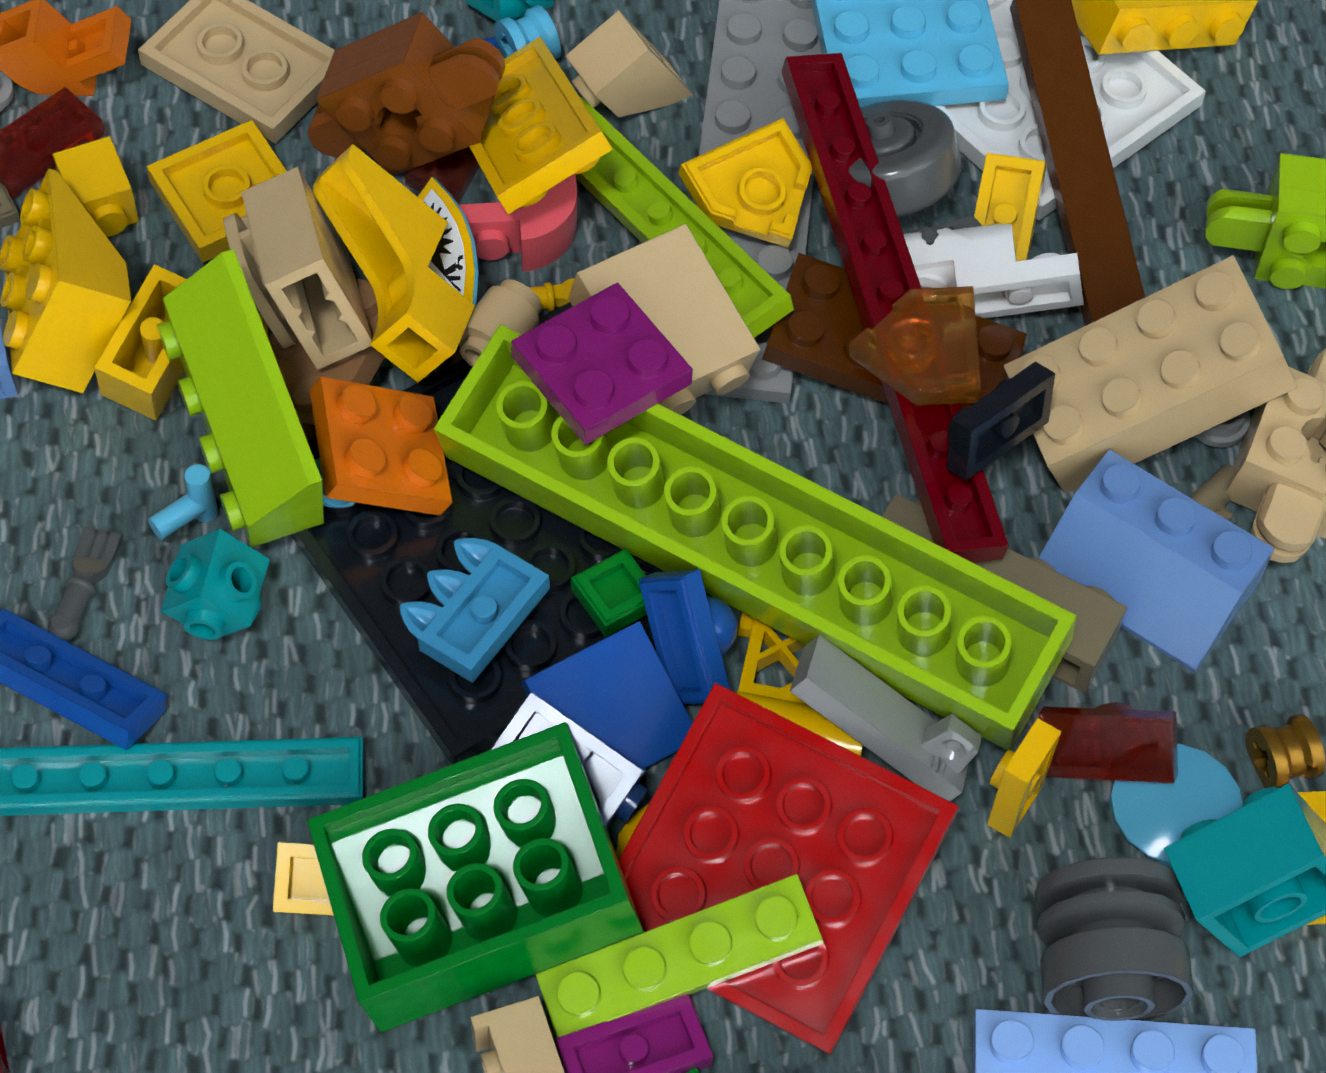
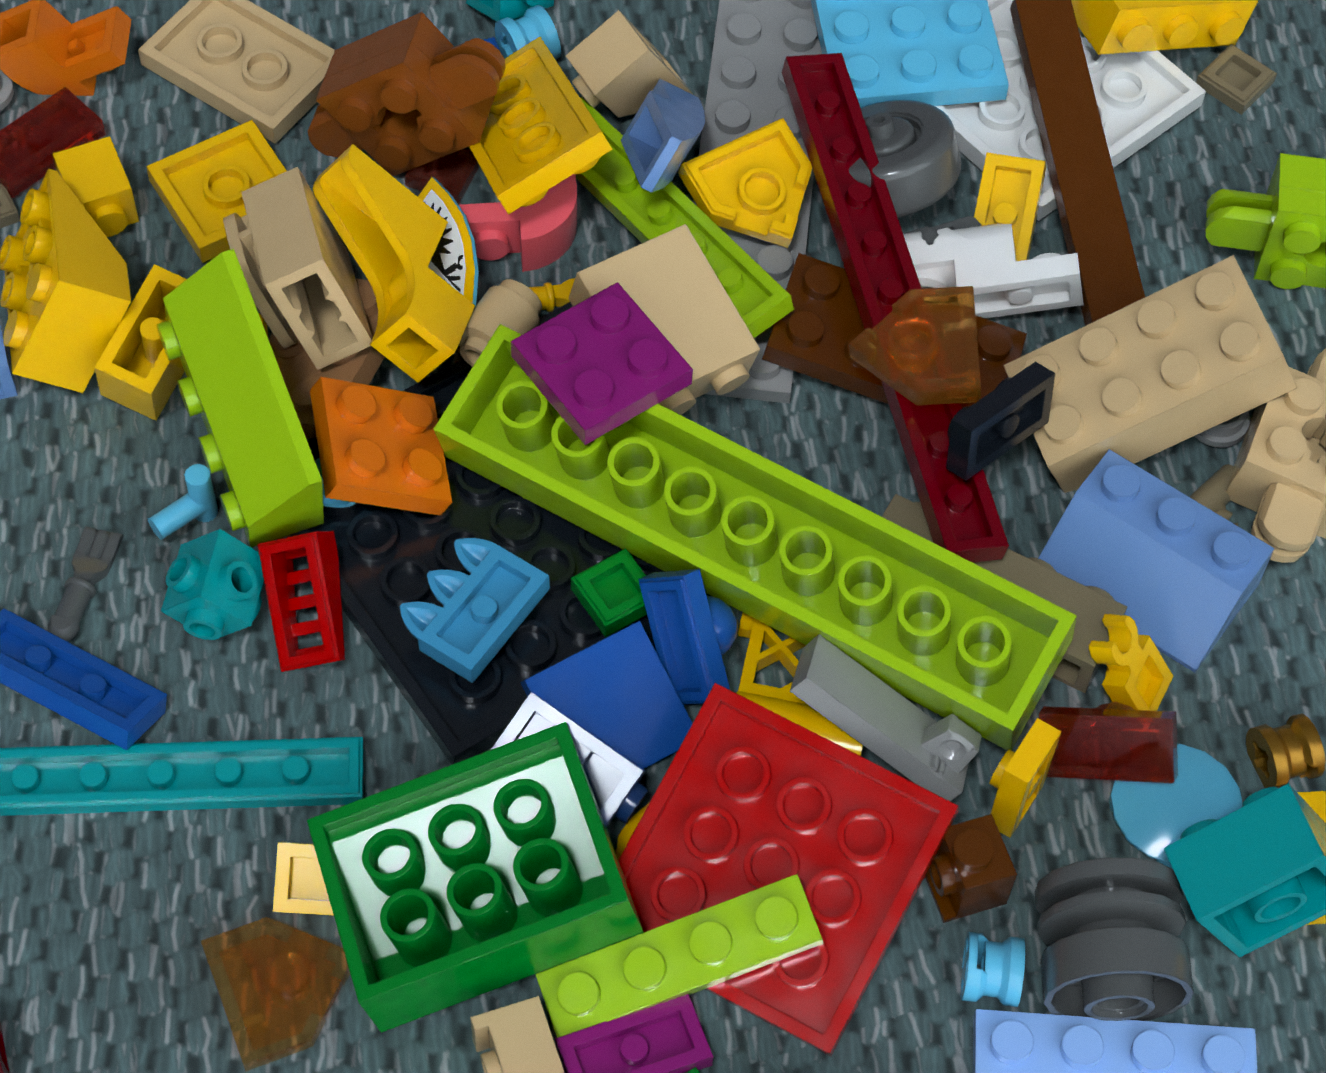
none -> clear orange plate [201,917,350,1072]
none -> red slope [257,531,345,672]
none -> medium blue slope [621,79,705,192]
none -> reddish brown brick [925,814,1017,923]
none -> medium azure wheel [960,932,1025,1007]
none -> yellow plate [1089,614,1173,727]
none -> dark tan tile [1196,44,1277,115]

